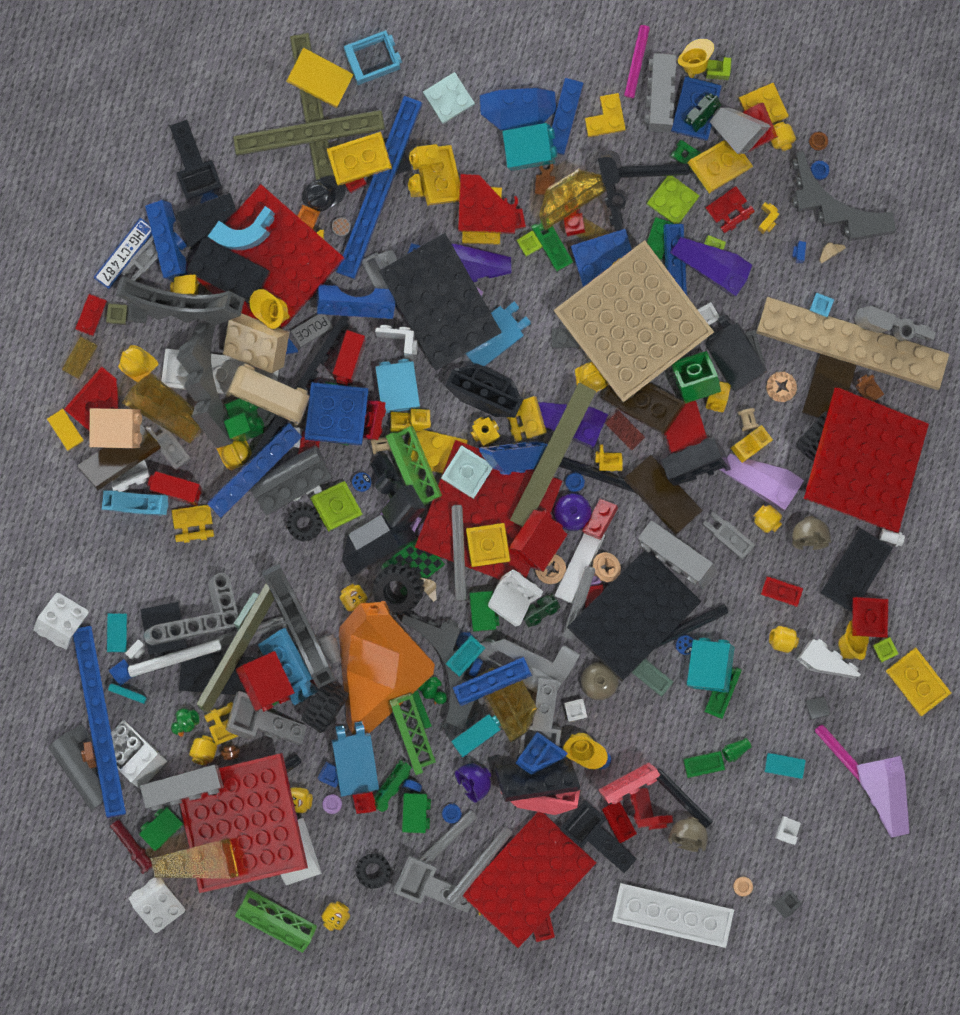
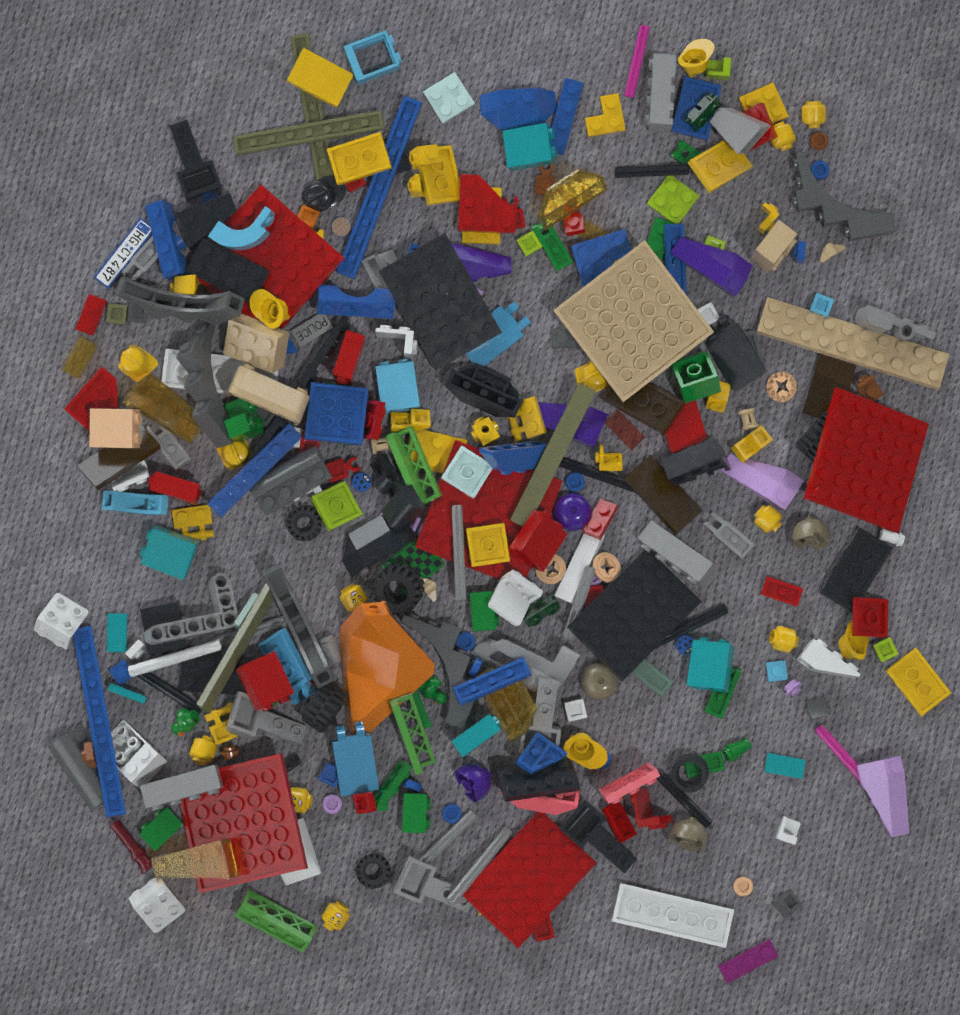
yellow tile [47,409,84,451] -> none
teal tile [445,636,486,677] -> none
black plate [597,150,628,231] -> none
red plate [705,186,755,234] -> none
none -> black axle [136,672,202,715]
none -> teal brick [140,525,199,580]
none -> red plate [326,457,361,483]
none -> black tyre [671,753,709,793]
none -> magenta plate [718,939,779,984]
none -> tan brick [750,220,797,273]
none -> medium azure plate [766,660,788,682]
none -> lavender plate [784,679,802,697]
none -> yellow head [801,101,826,128]

